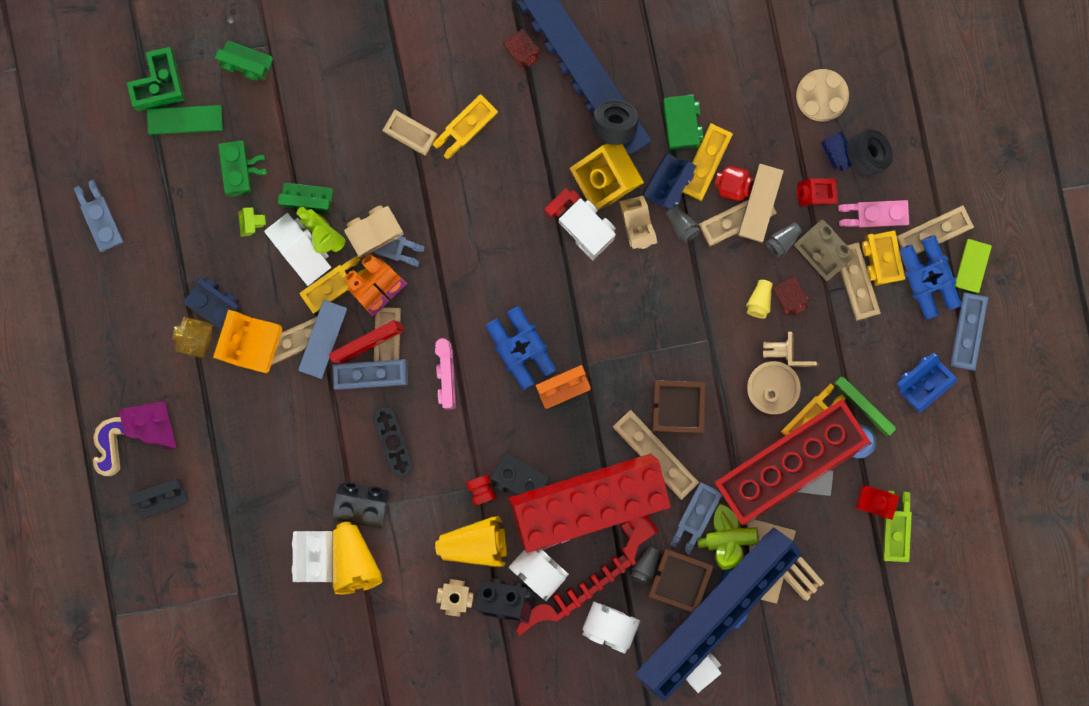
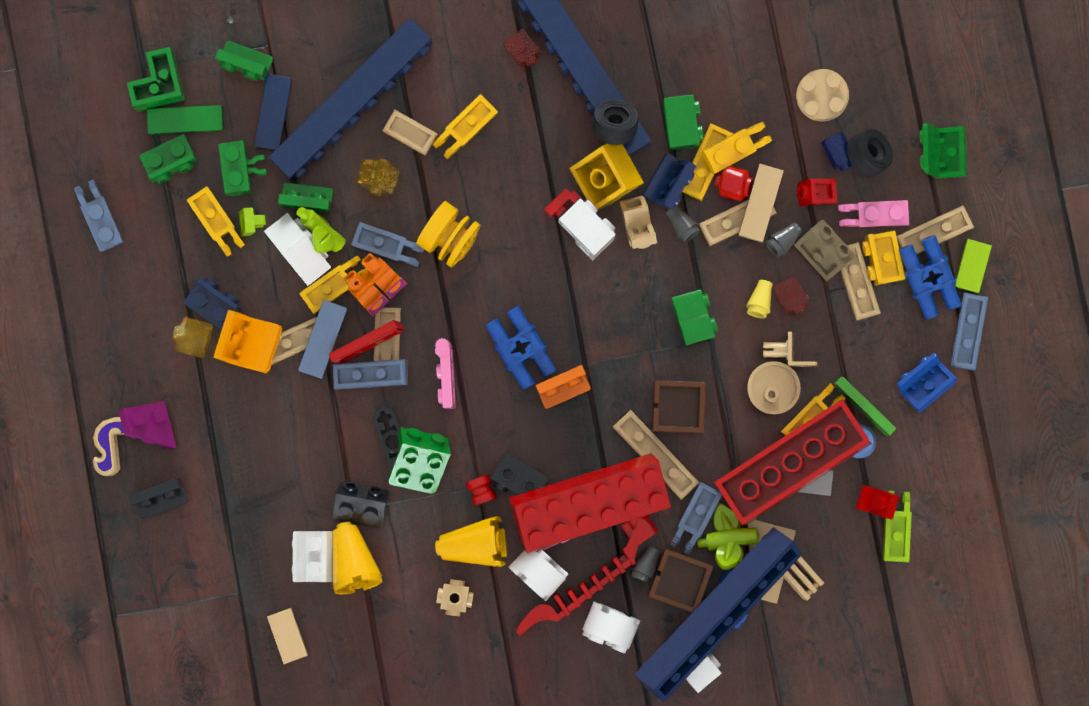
tan brick [344,205,404,259] -> none
black brick [474,578,536,624] -> none
none -> green bracket [139,134,198,184]
none -> yellow hinge [187,186,245,257]
none -> dark blue tile [254,74,292,151]
none -> tan tile [267,608,308,664]
none -> dark blue brick [269,17,432,181]
none -> clear yellow brick [356,158,400,196]
none -> bracket [388,427,451,494]
none -> yellow wheel [416,201,481,268]
none -> green brick [671,289,718,346]
none -> yellow hinge [702,122,772,174]
none -> green bracket [919,123,967,179]

